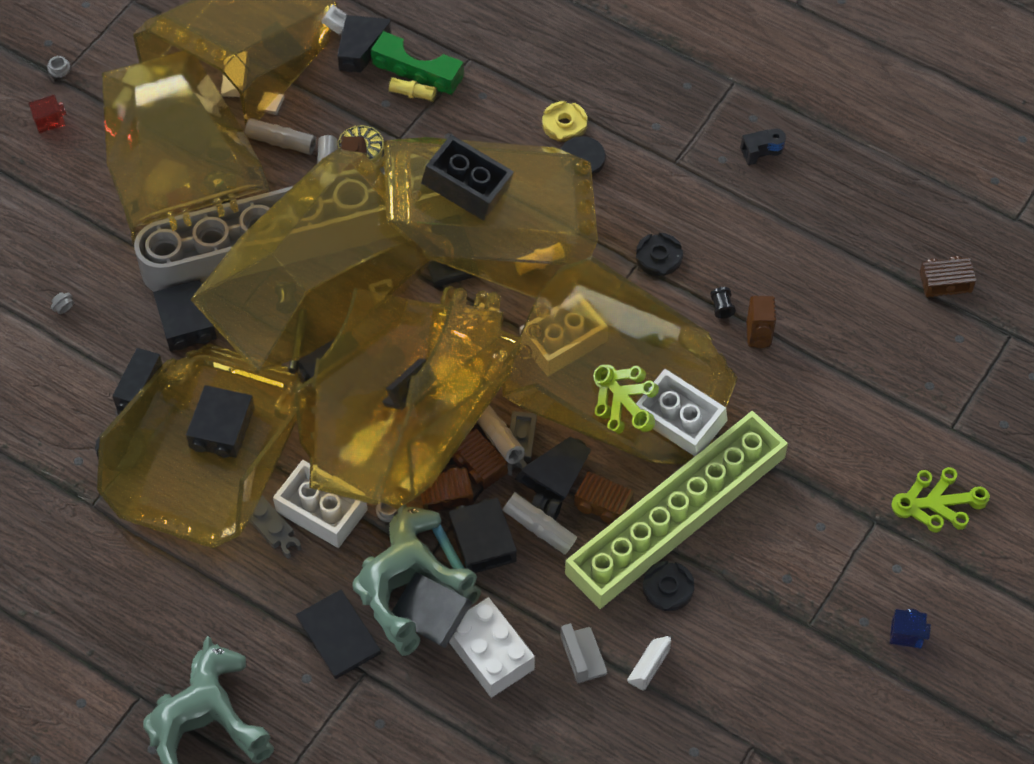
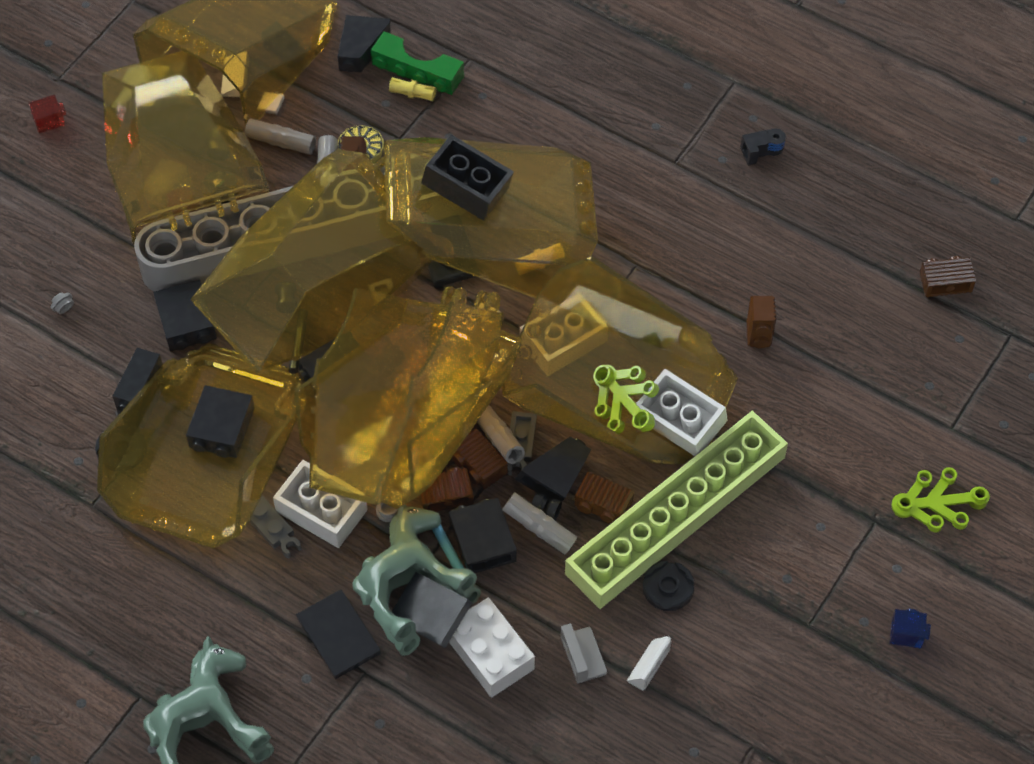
light grey plate [47,56,71,78] -> none
white tile [321,5,347,35] -> none
black panel [382,358,436,410] -> none
light yellow tile [542,101,587,142] -> none
black tile [559,136,606,178] -> none
black tile [636,233,683,276] -> none
black bush [710,287,736,319] -> none

